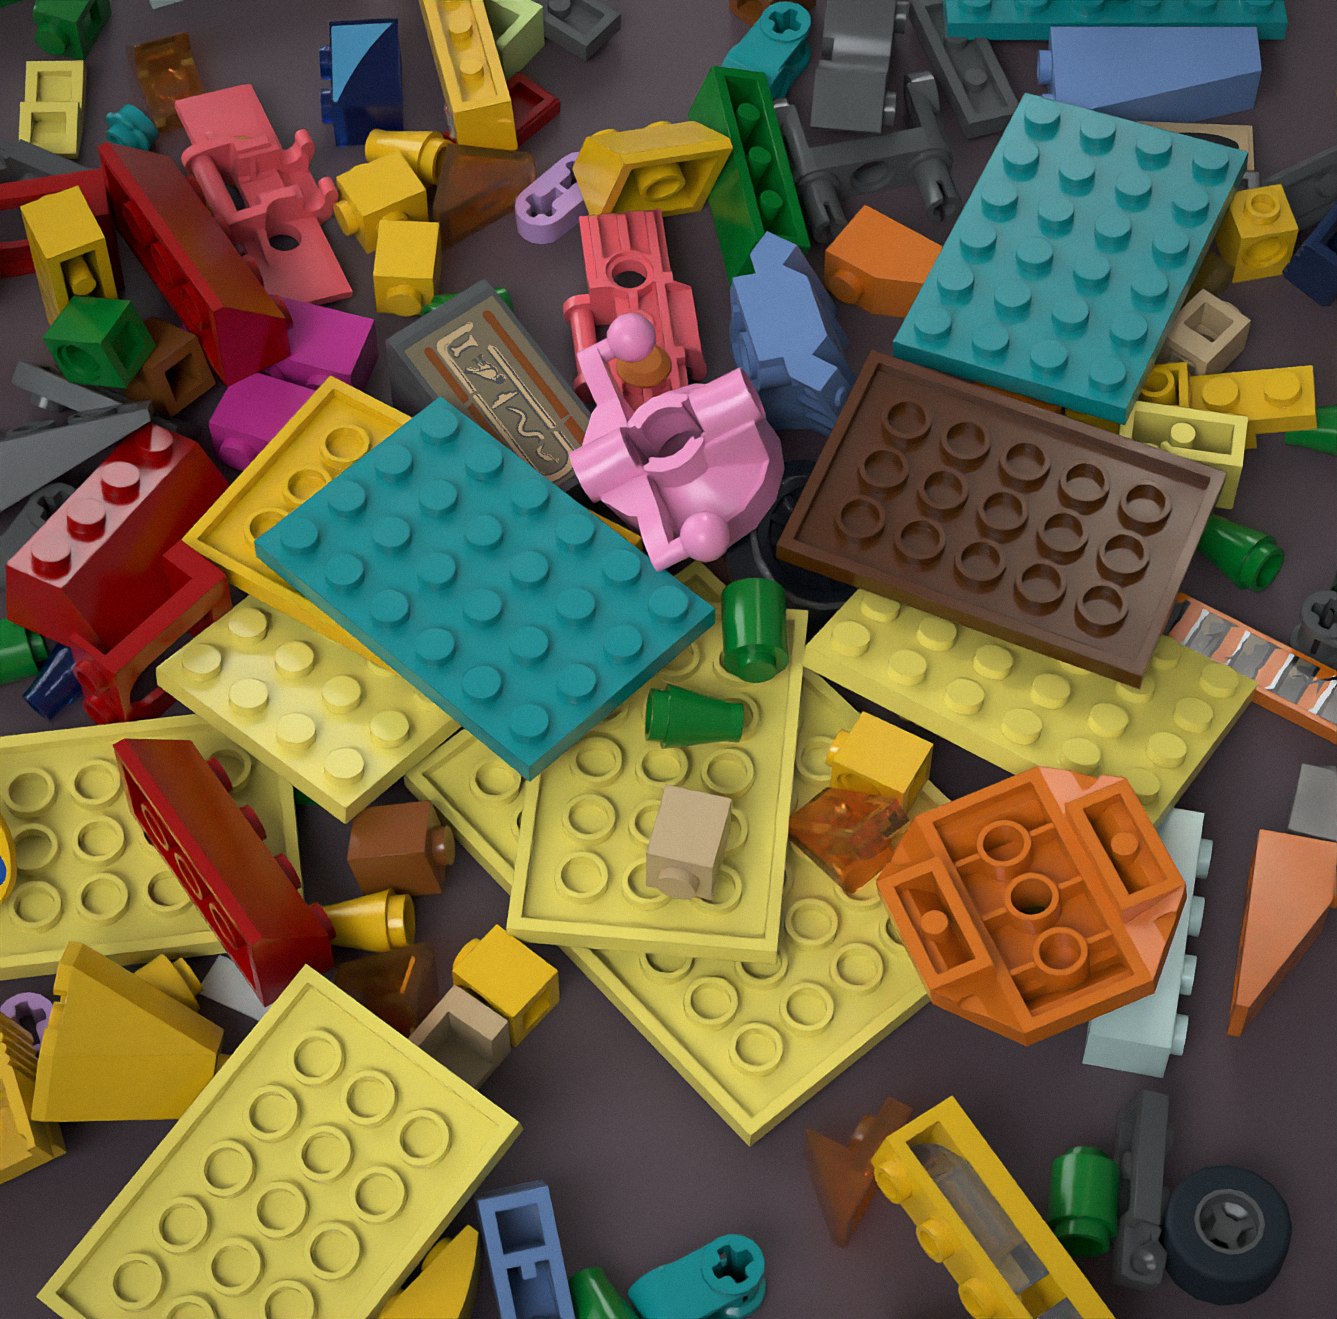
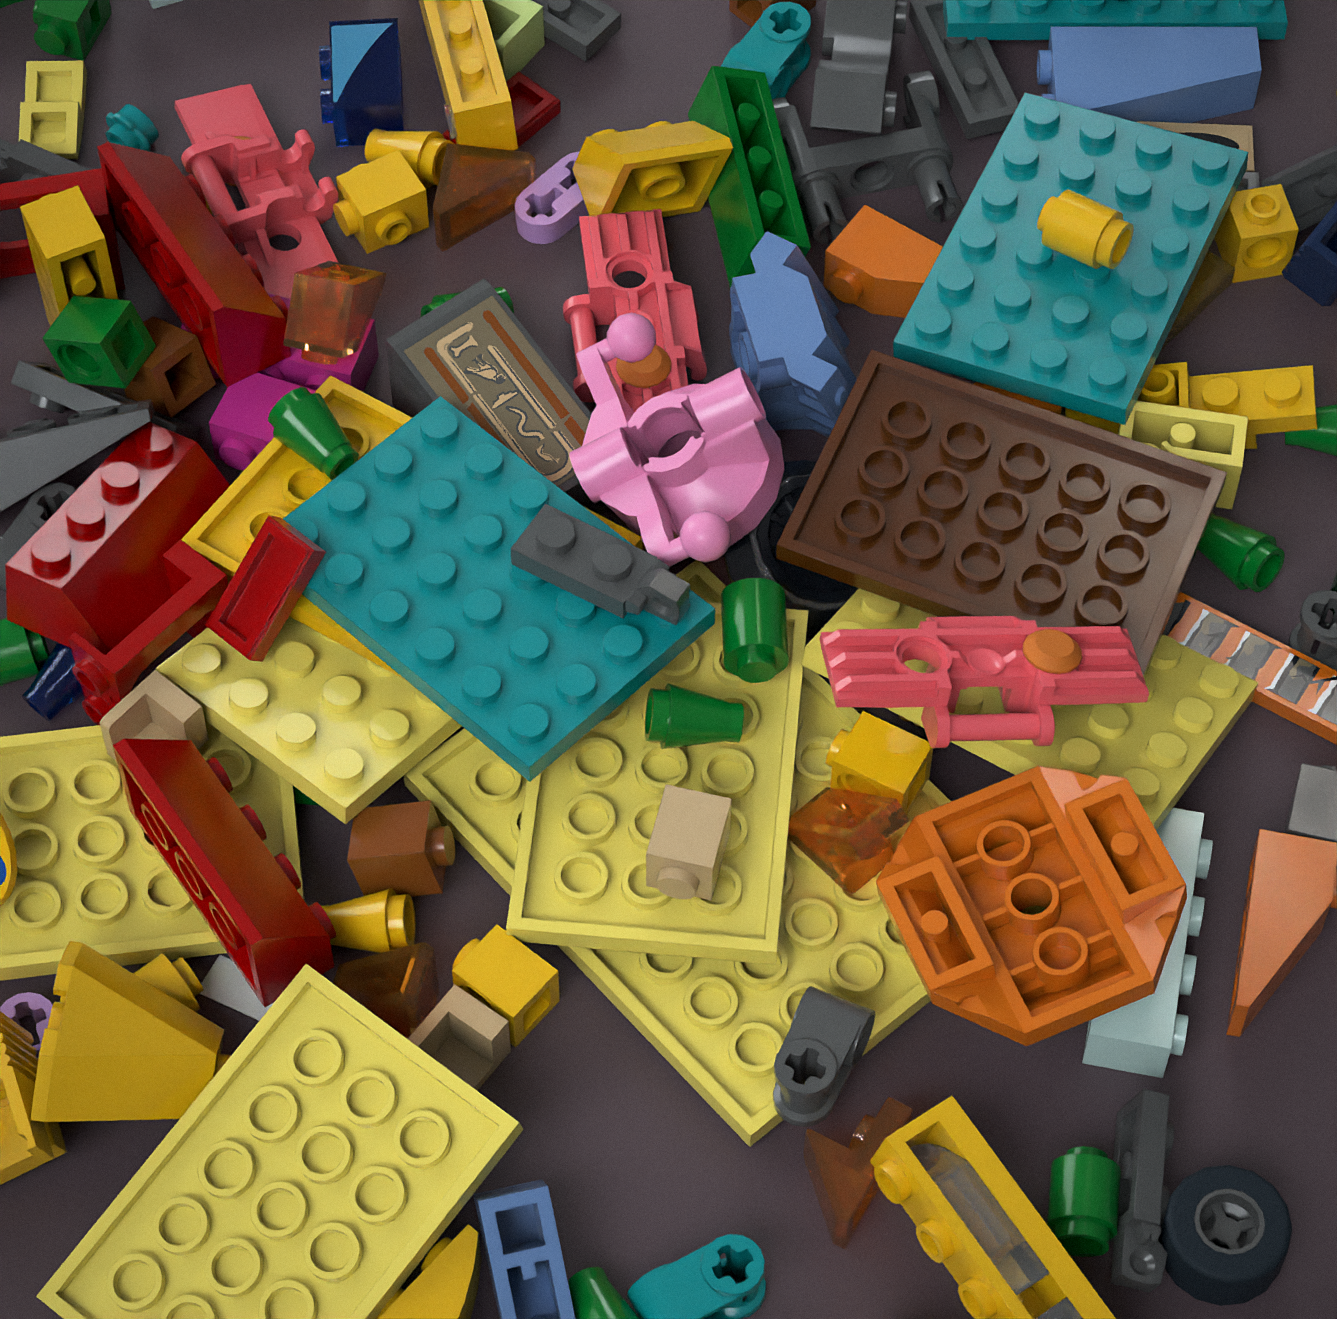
clear orange slope [125,31,205,134] -> none
yellow brick [373,220,442,317] -> none
tan brick [1154,289,1251,376] -> none
none -> tan panel [100,670,209,761]
none -> red tile [205,515,326,662]
none -> green cone [268,387,359,480]
none -> clear orange slope [283,261,386,365]
none -> dark grey hinge [511,504,690,625]
none -> dark grey piece [773,986,876,1127]
none -> coral piece [819,616,1149,748]
none -> yellow brick [1037,189,1134,269]

